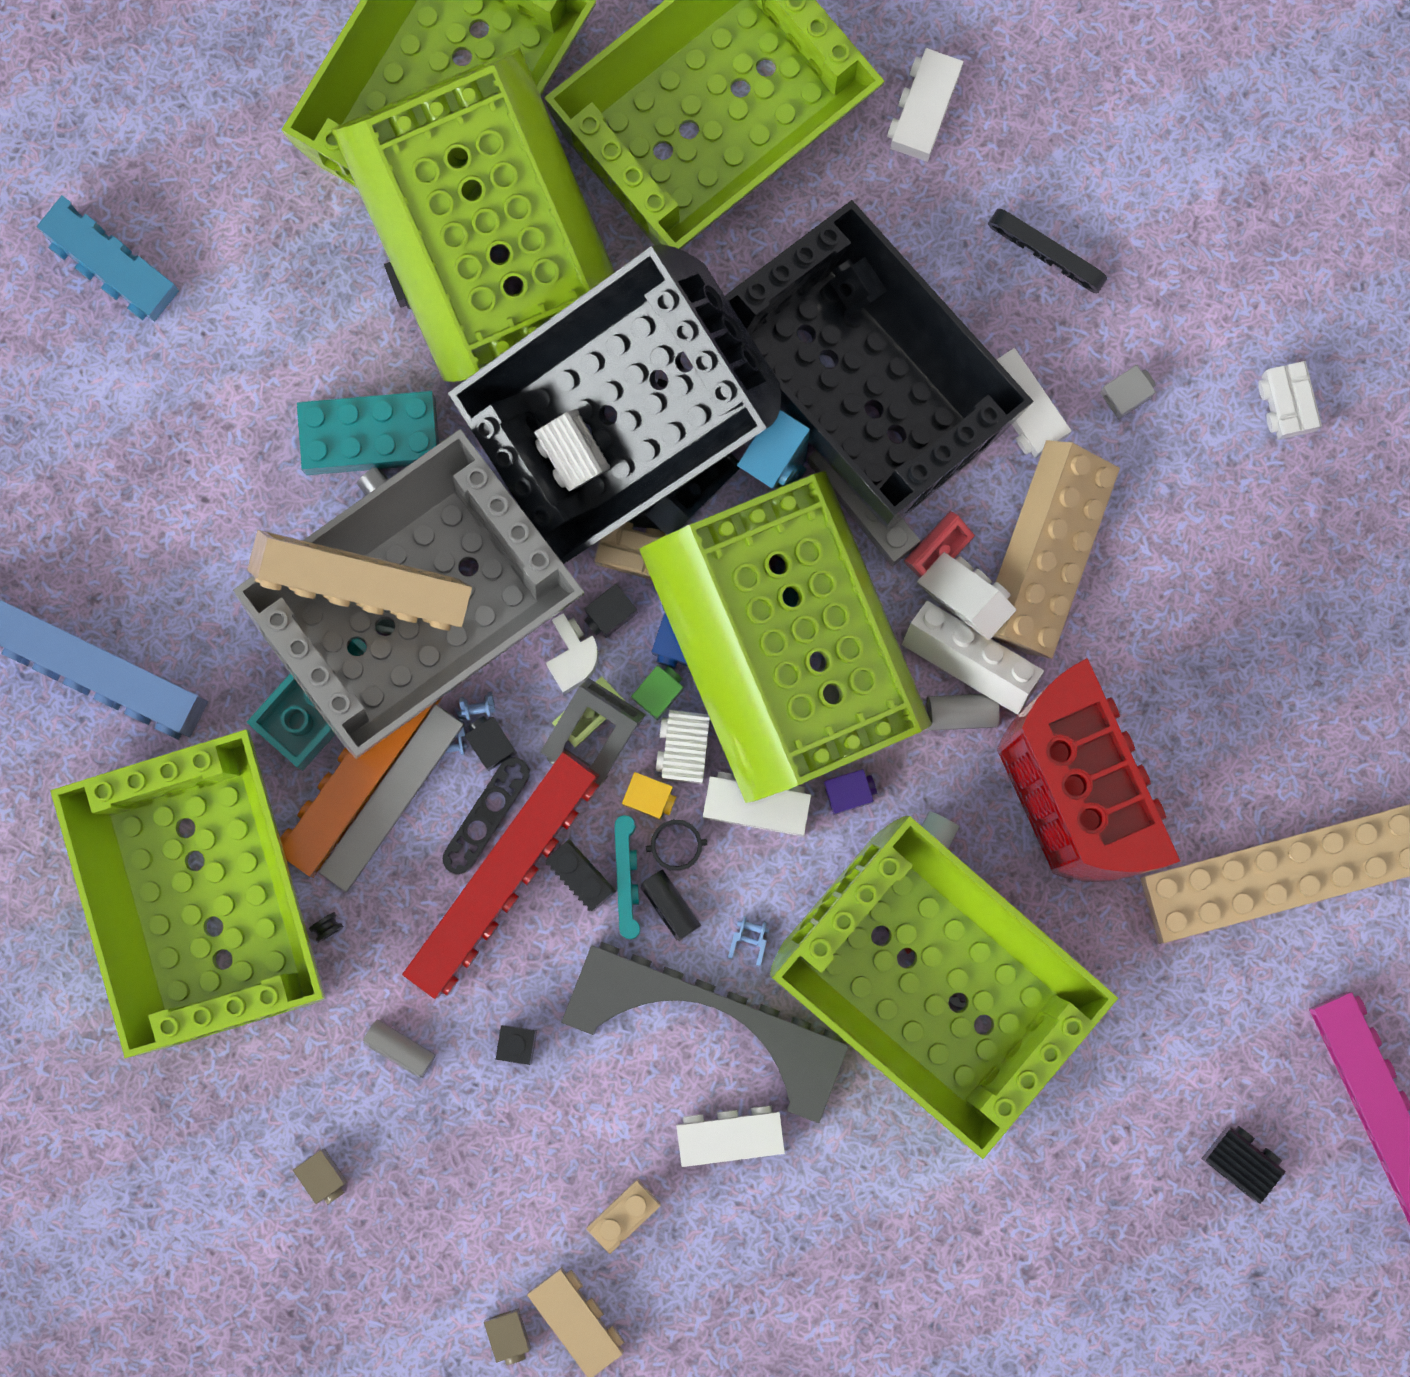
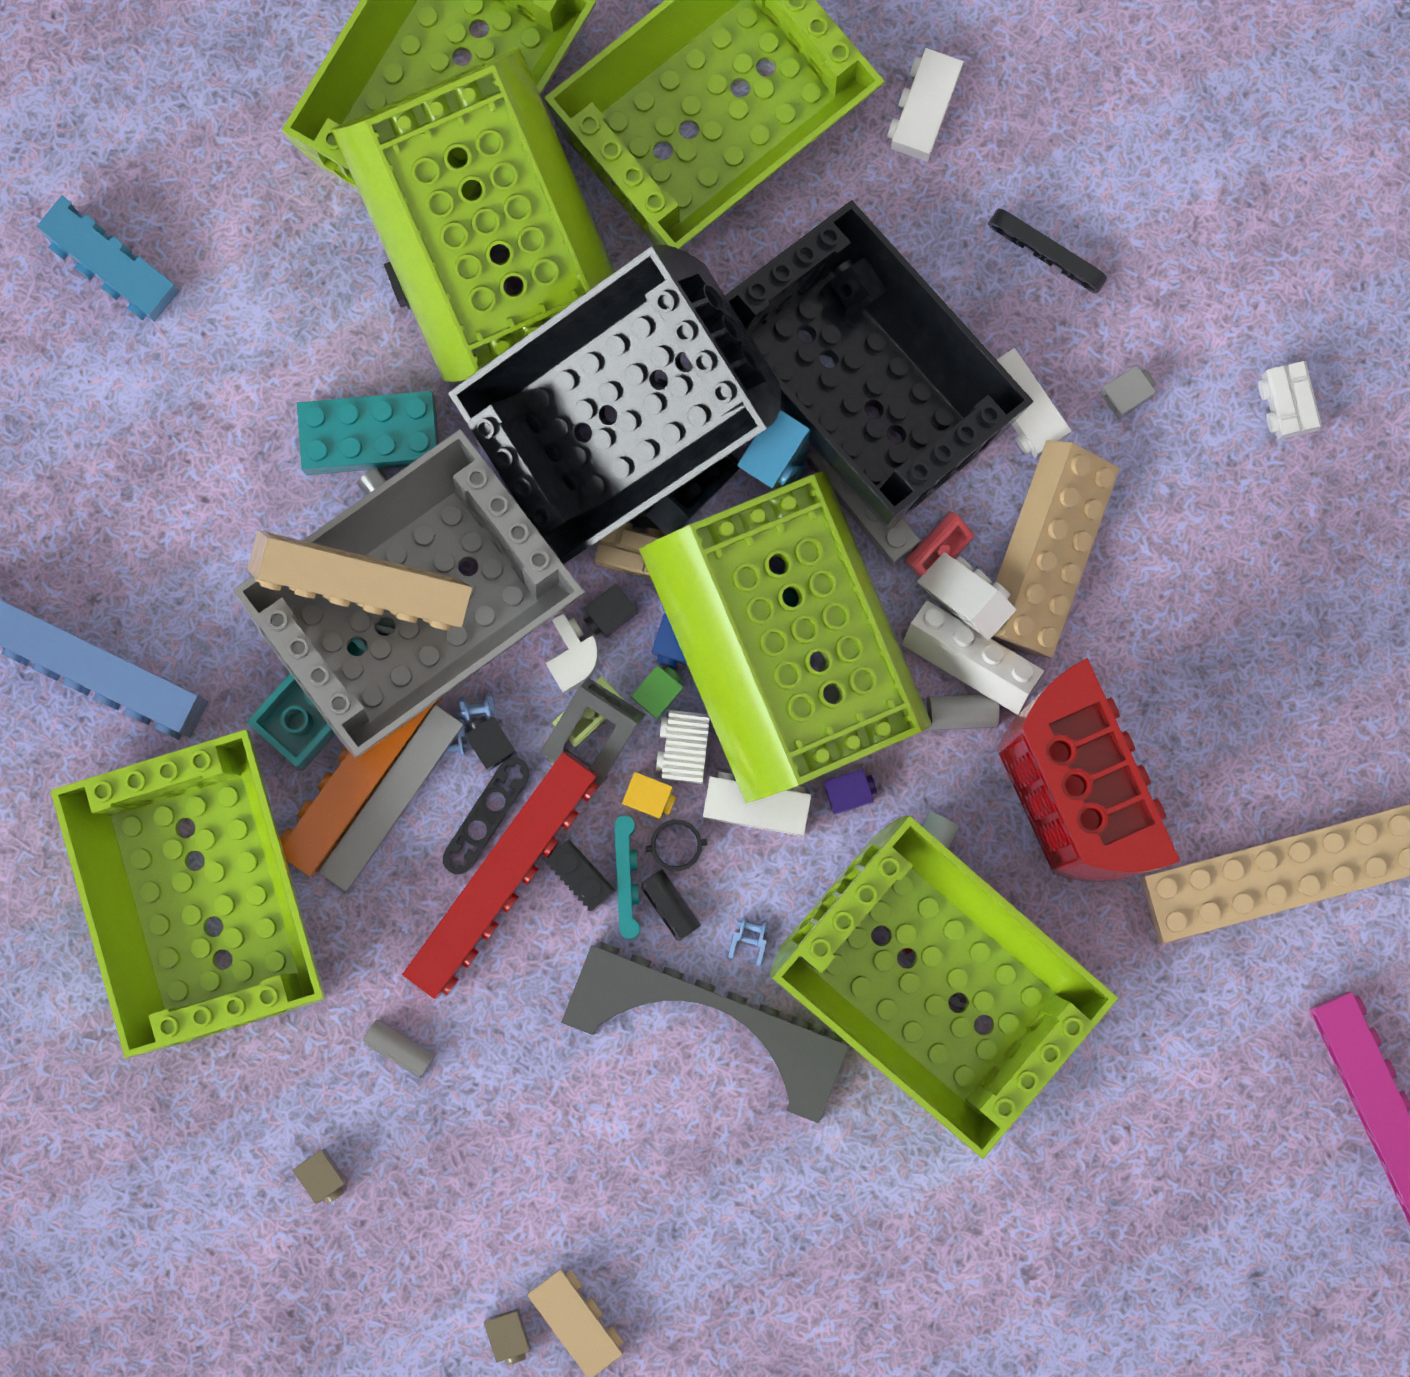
black bush [309,912,344,943] -> none
black brick [495,1025,537,1065] -> none
white brick [534,409,610,492] -> none
tan brick [586,1179,661,1254] -> none
white brick [676,1105,785,1167] -> none
black brick [1201,1126,1286,1204] -> none

